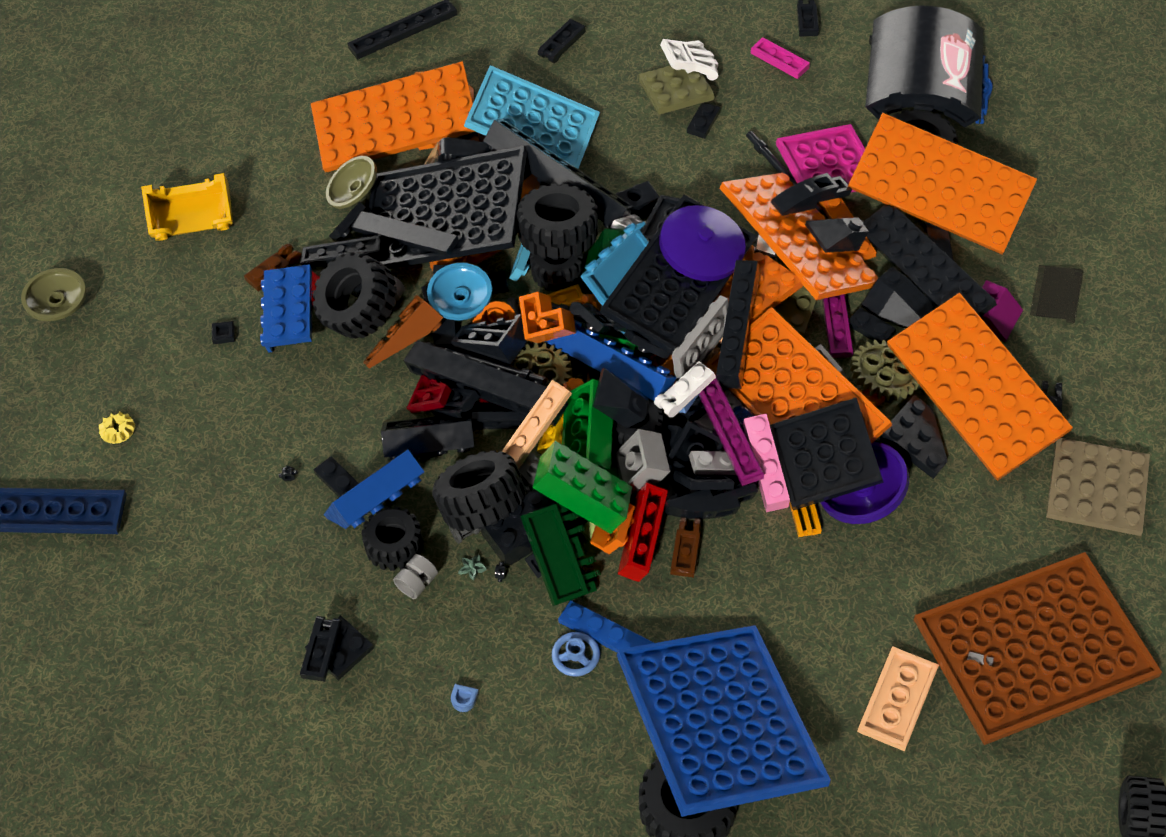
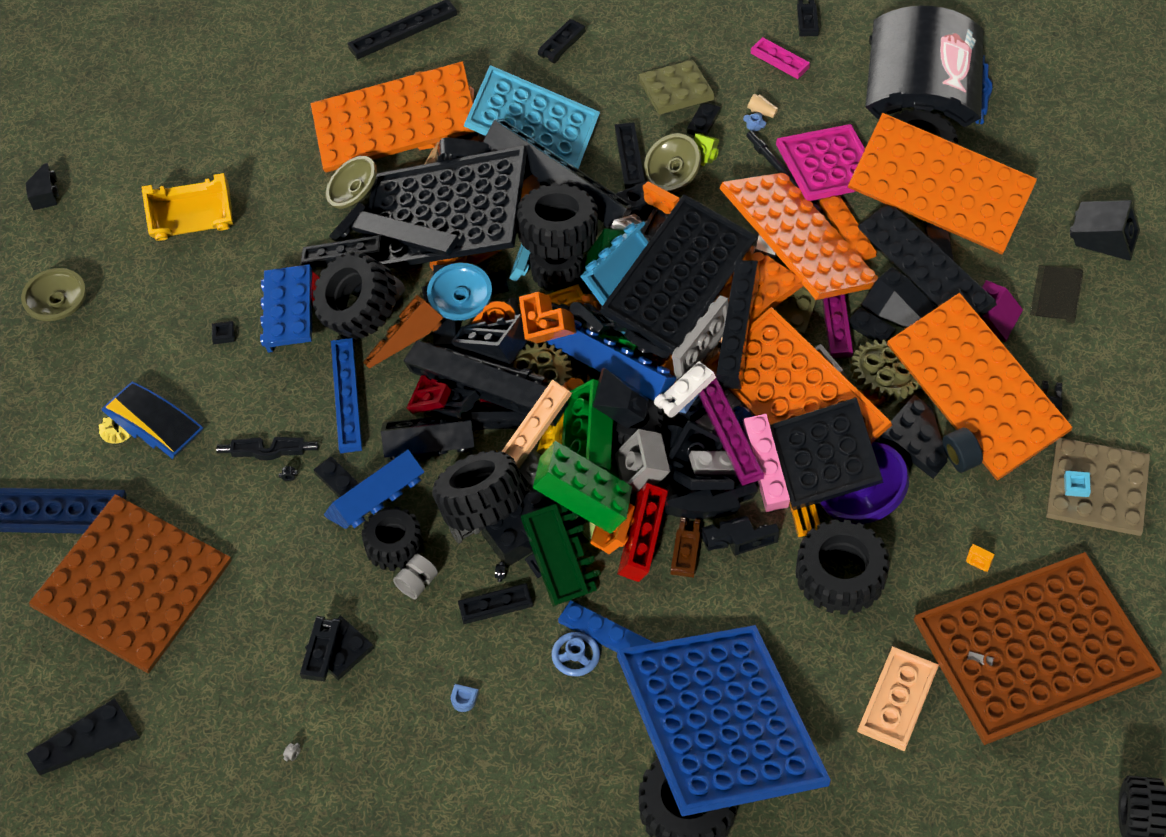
reddish brown hinge [244,243,302,292] -> none
sand green plant [458,555,487,581] -> none
dark purple dish [659,205,746,281] -> none
white plate [660,39,718,80] -> none
black slope [771,173,852,216] -> none
black slope [805,217,869,253] -> none
none -> black slope [26,163,60,210]
none -> black wing [26,698,140,775]
none -> dark orange plate [29,494,232,674]
none -> black slope [101,382,203,459]
none -> black piece [216,437,319,460]
none -> light grey piece [283,743,300,761]
none -> blue plate [331,338,362,453]
none -> black tile [458,583,533,624]
none -> black plate [615,122,645,190]
none -> orange plate [643,181,680,214]
none -> olive dish [644,133,701,192]
none -> lime brick [694,134,719,166]
none -> black plate [701,516,779,556]
none -> medium blue plate [743,112,766,131]
none -> tan cone [747,94,778,118]
none -> black tyre [796,520,890,614]
none -> black wheel [943,427,983,473]
none -> light orange tile [966,544,995,572]
none -> medium azure plate [1064,471,1091,497]
none -> black slope [1070,200,1140,261]

